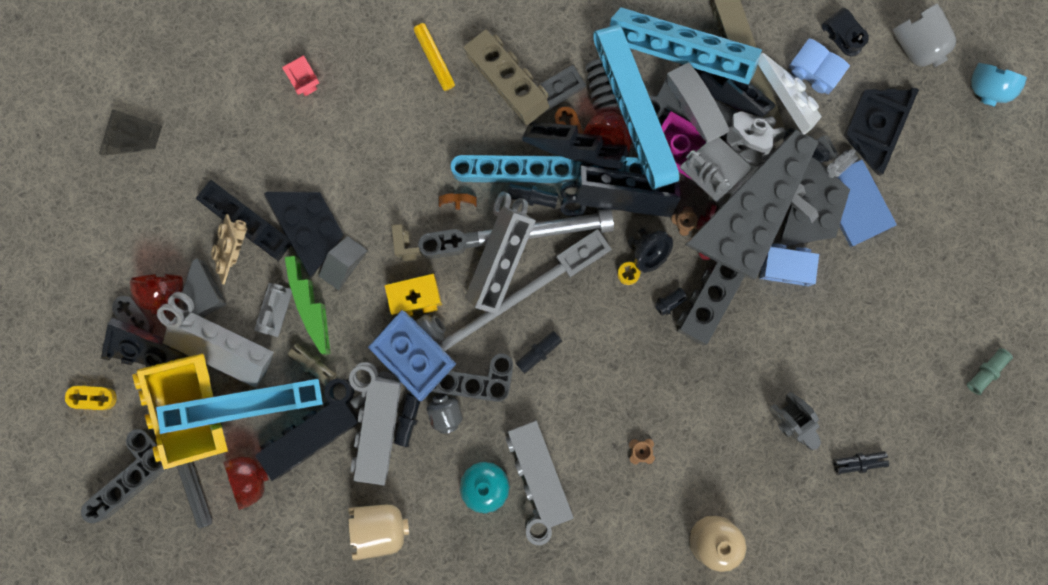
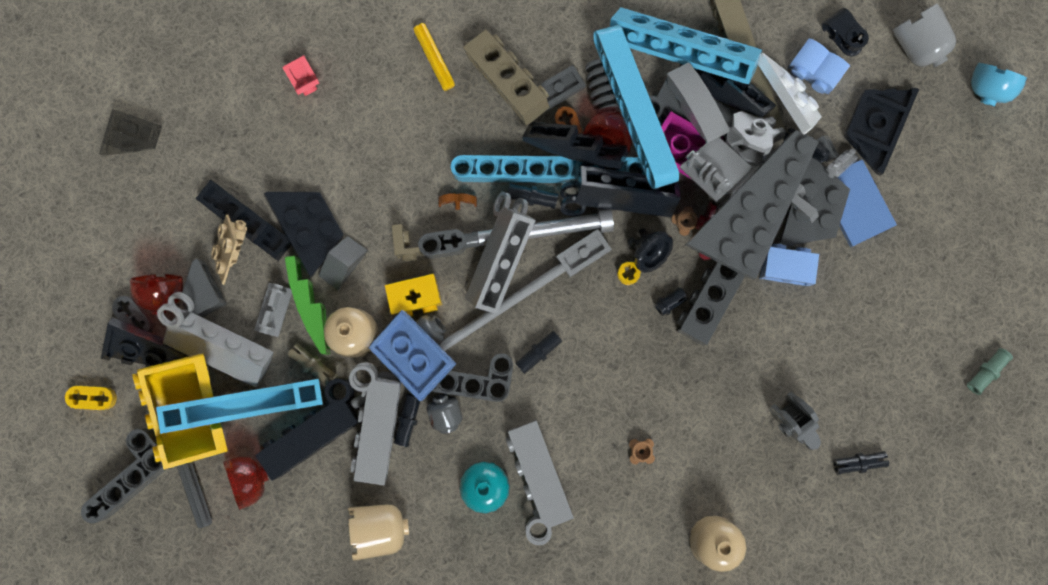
none -> tan cylinder [323,307,379,358]

